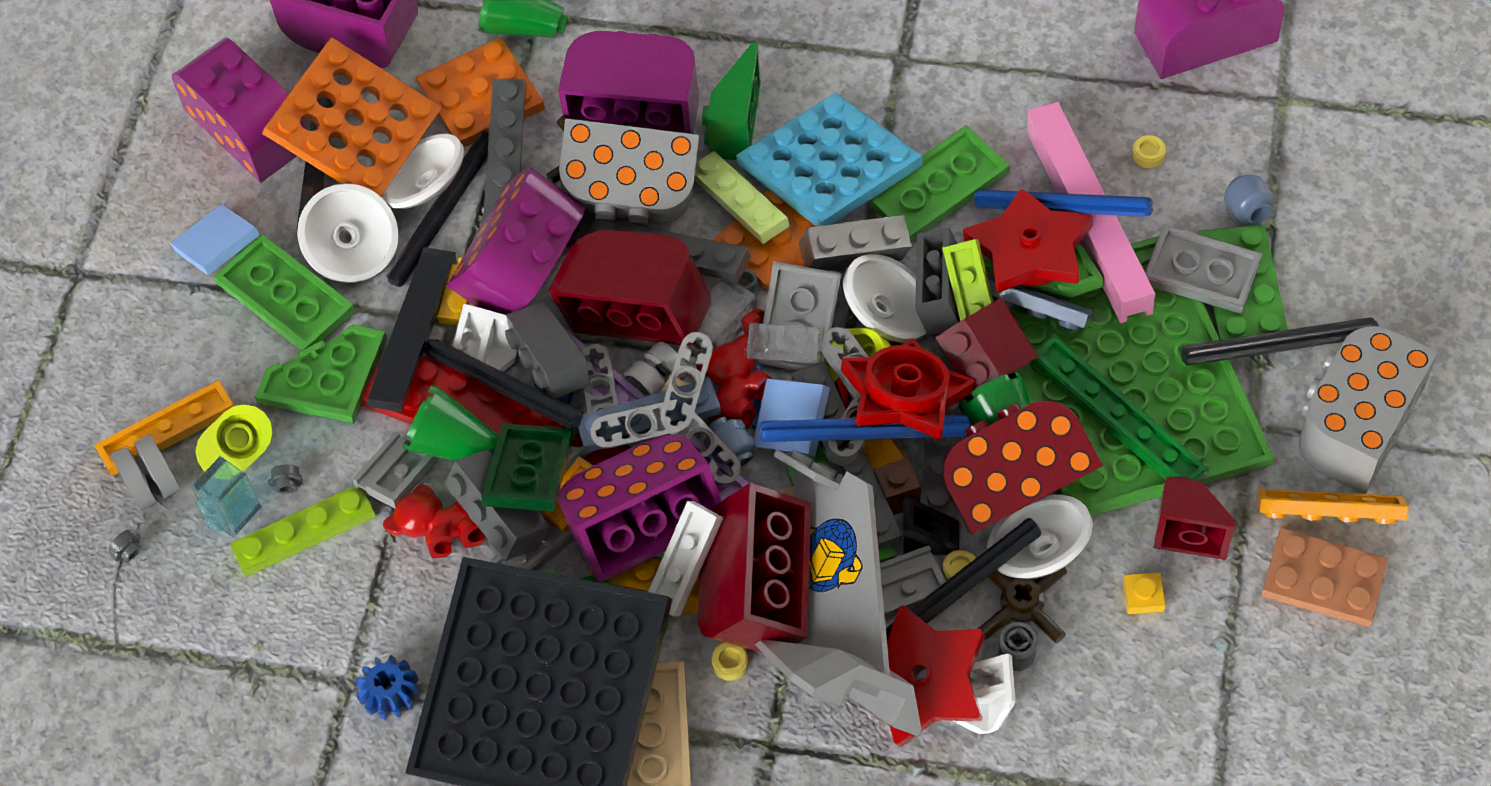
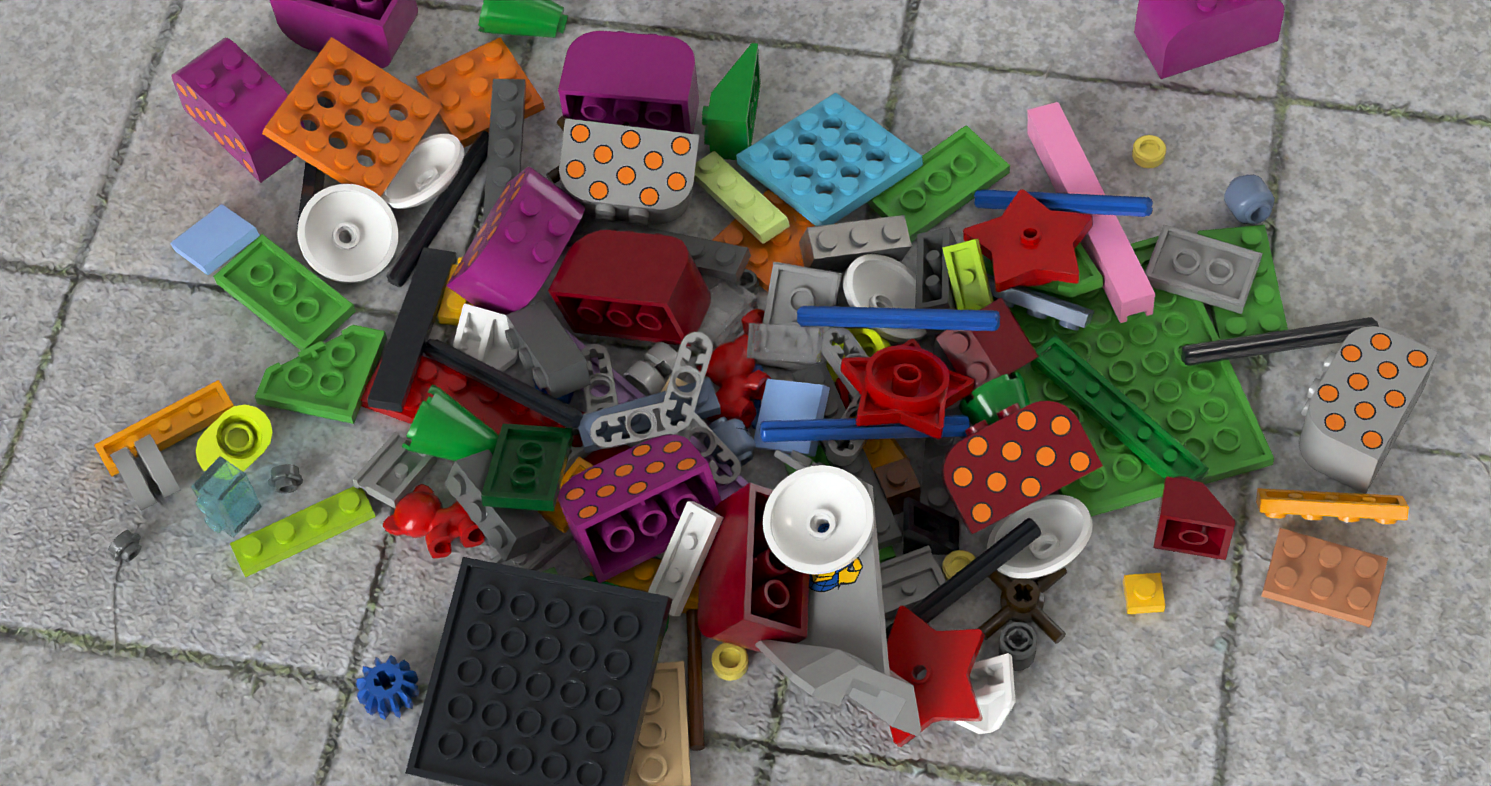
none -> reddish brown bar [686,609,705,751]
none -> white dish [763,465,875,574]
none -> blue axle [797,306,1000,331]

